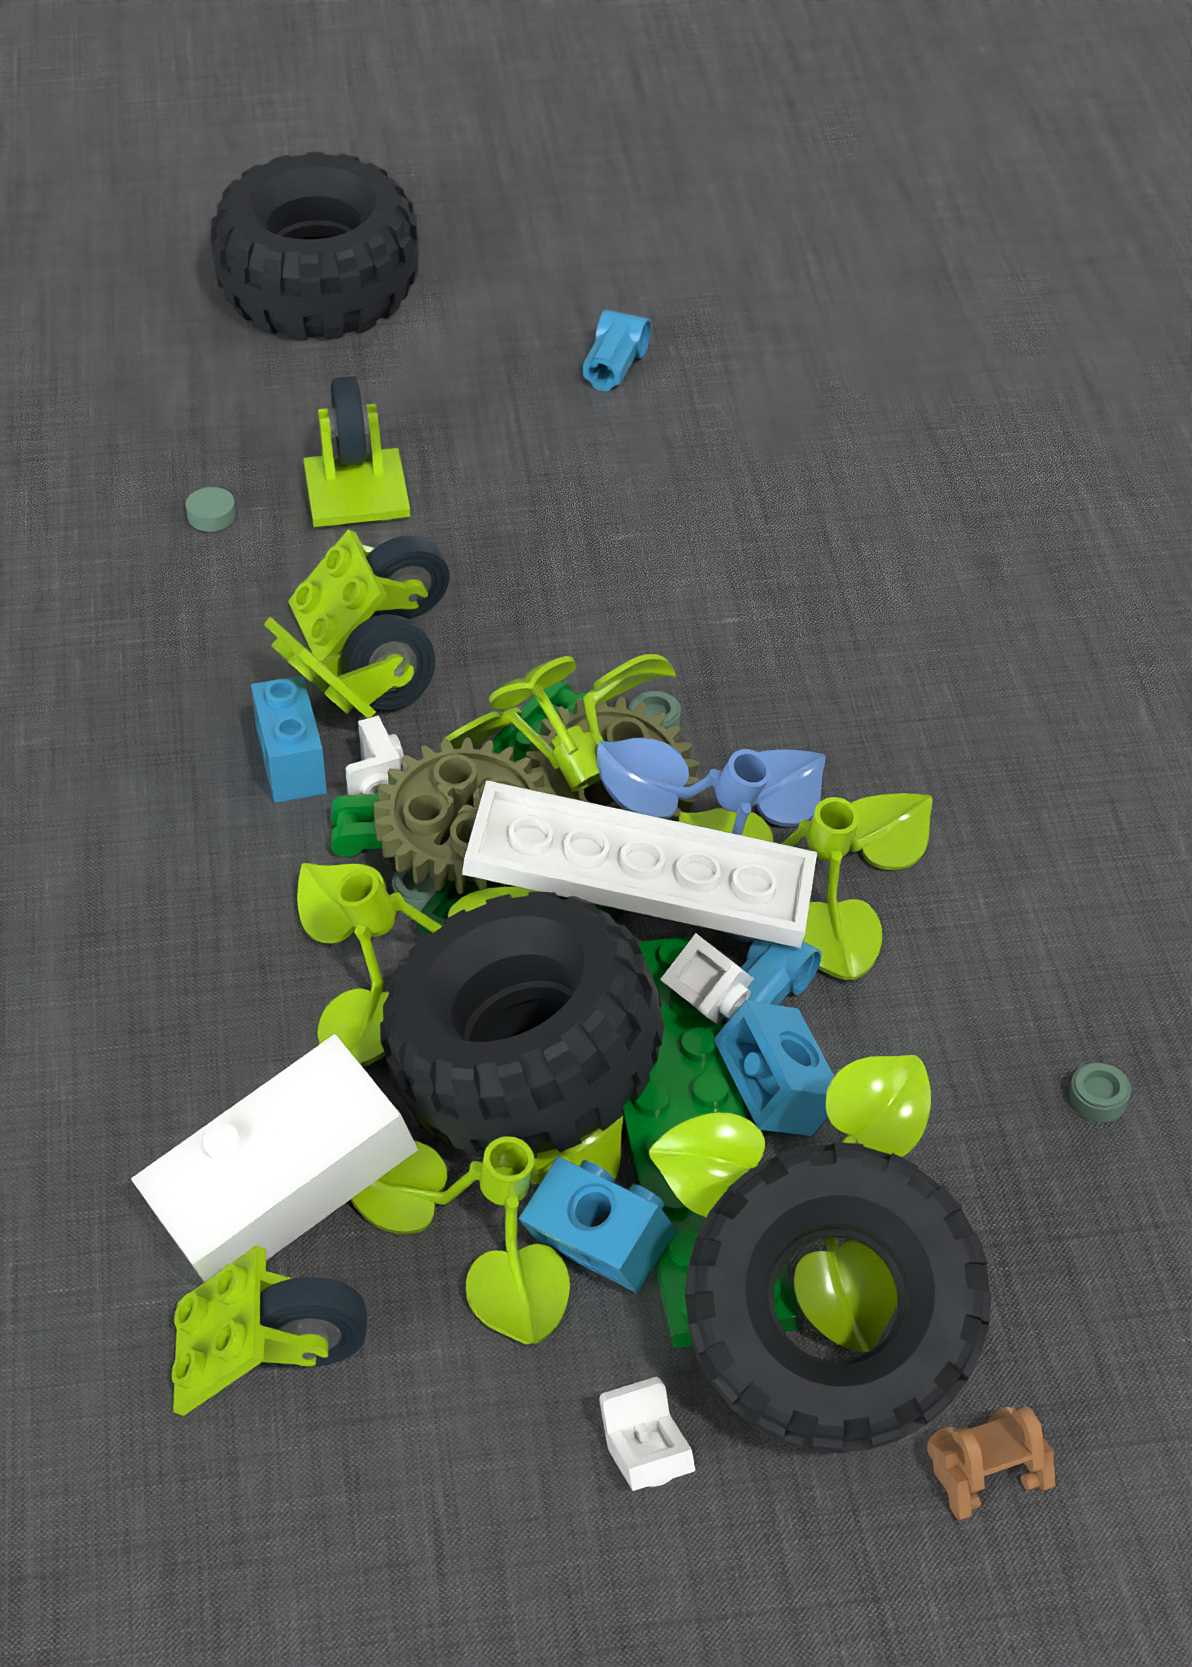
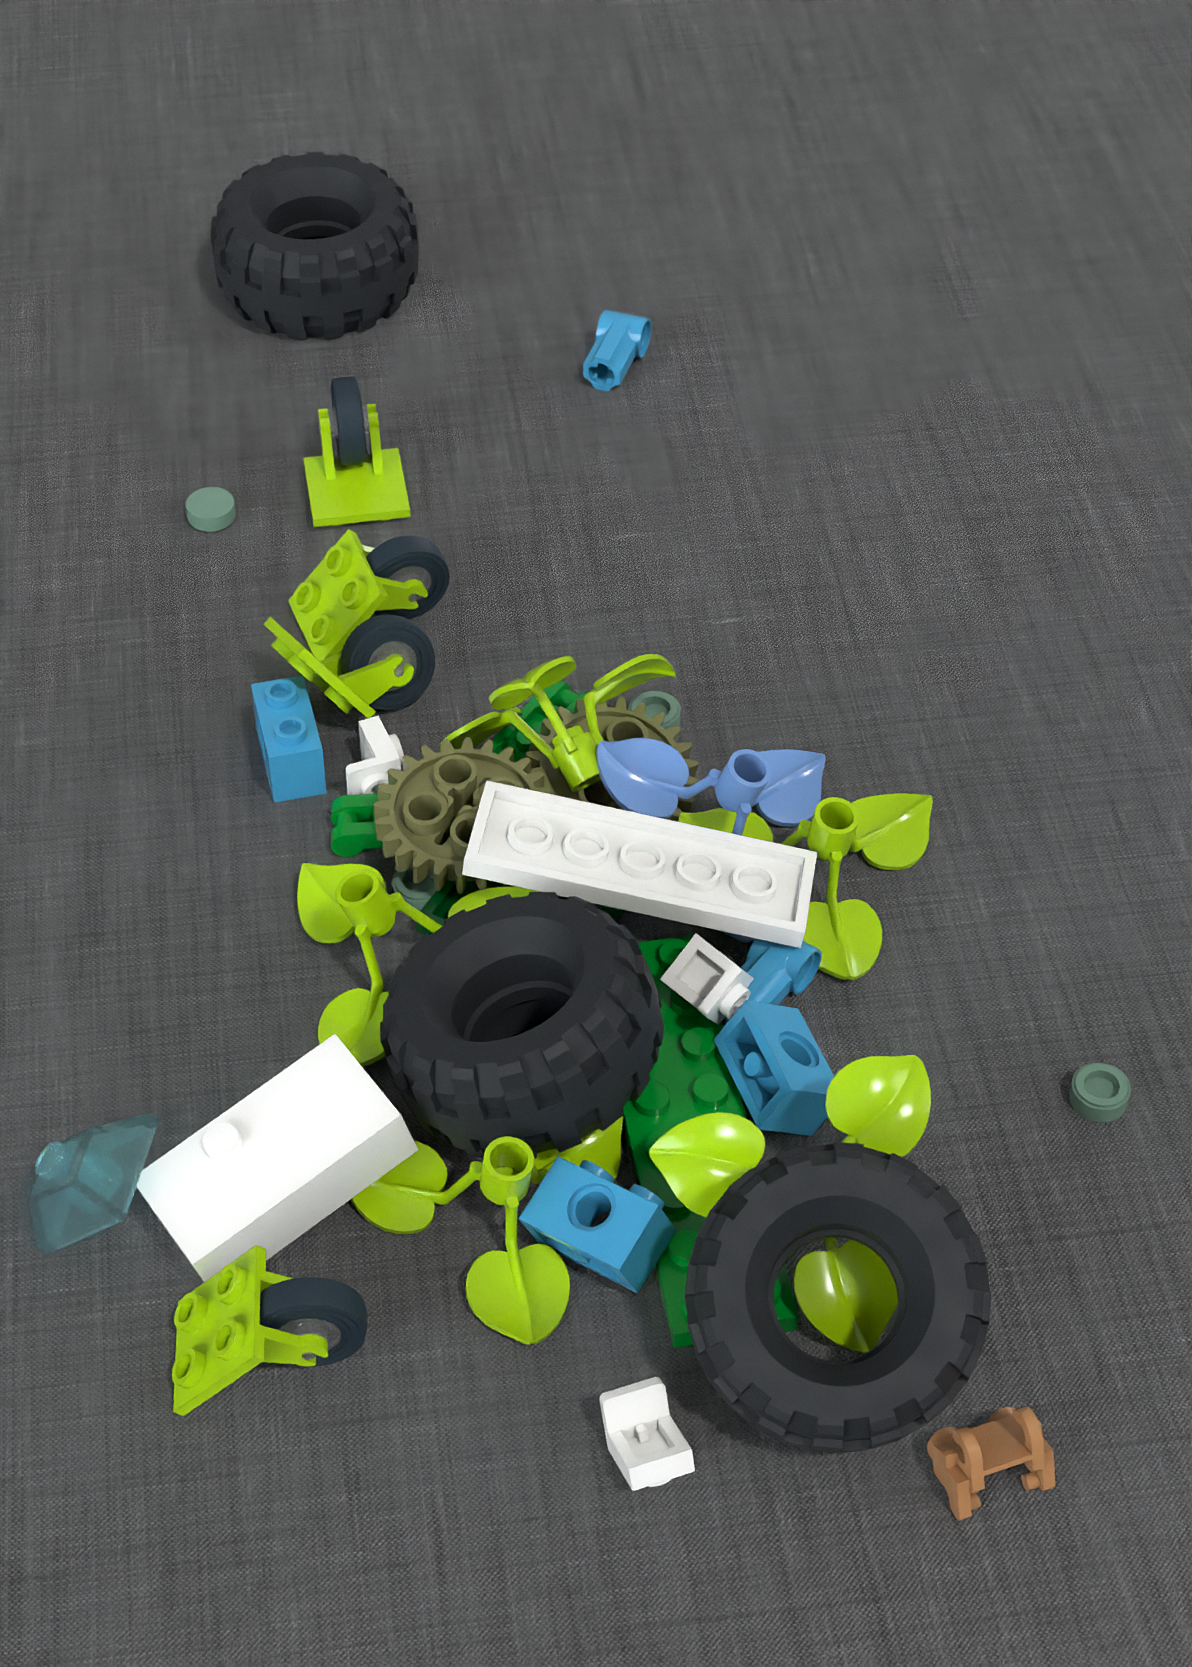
none -> clear light blue slope [28,1112,160,1255]

